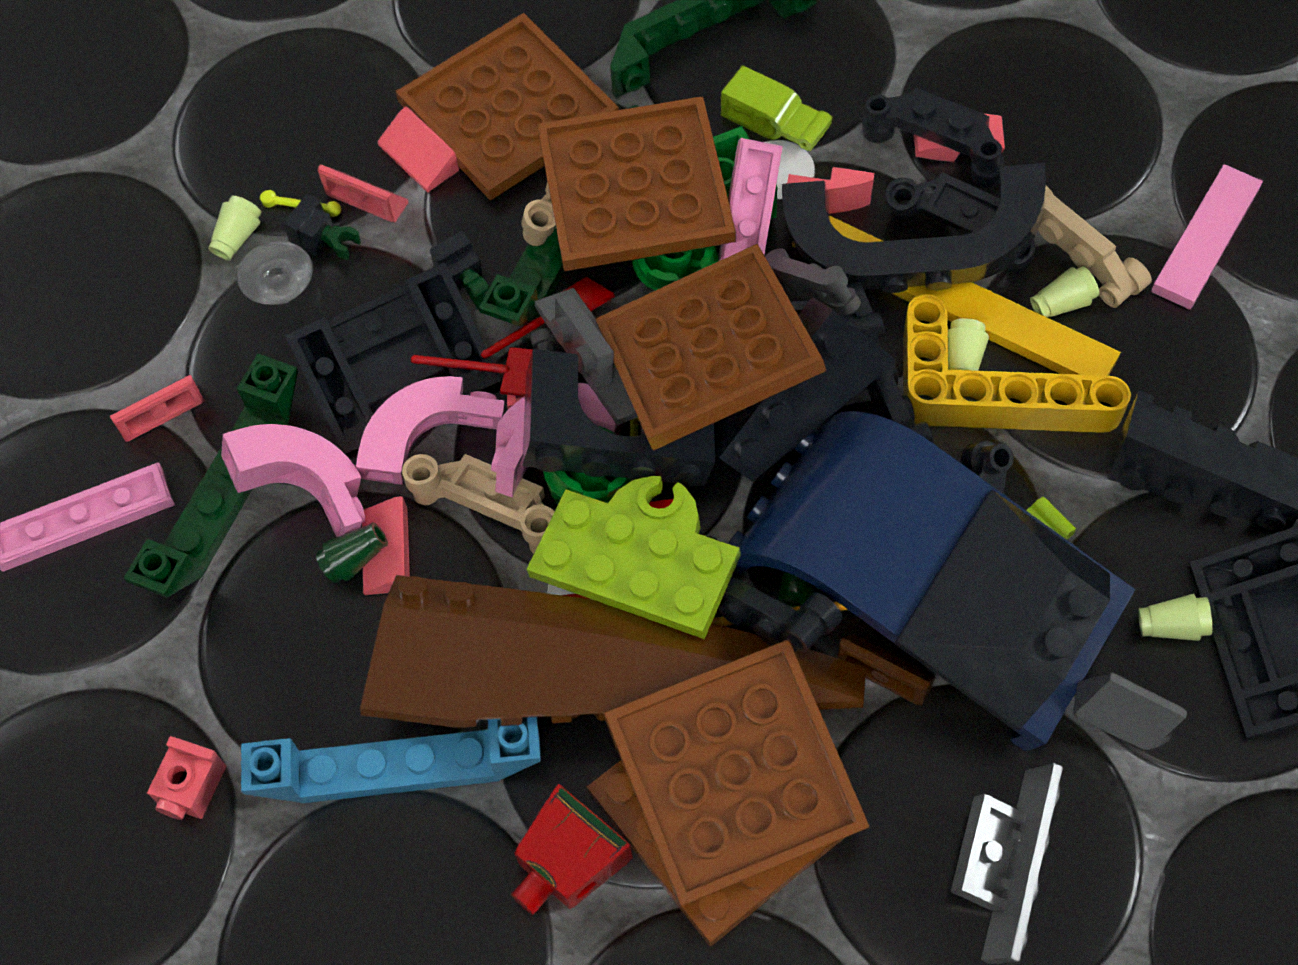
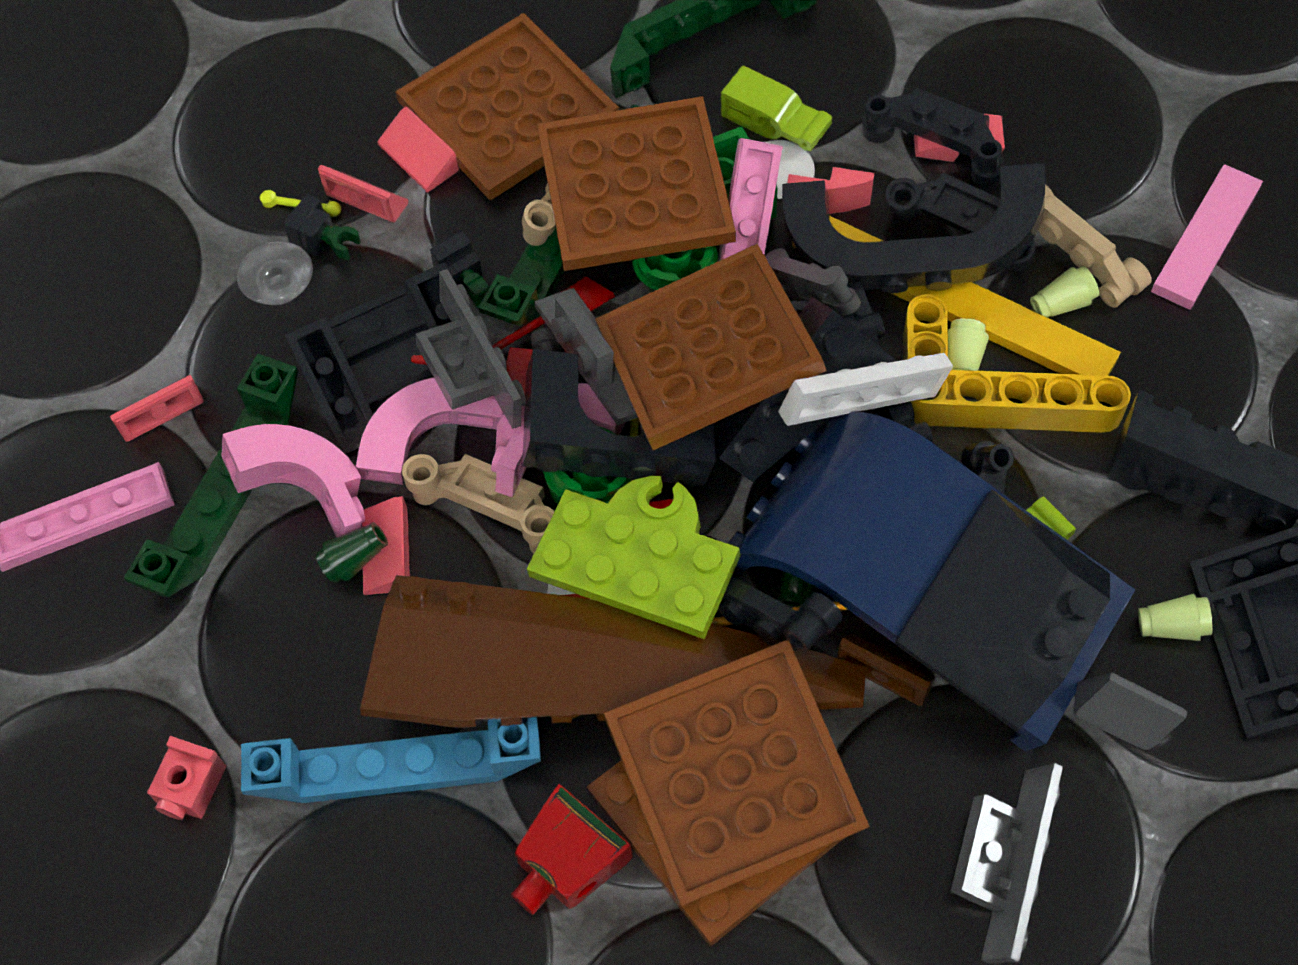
yellowish green cone [208,196,261,260] -> none
none -> dark grey bracket [416,269,526,429]
none -> white plate [778,353,953,426]

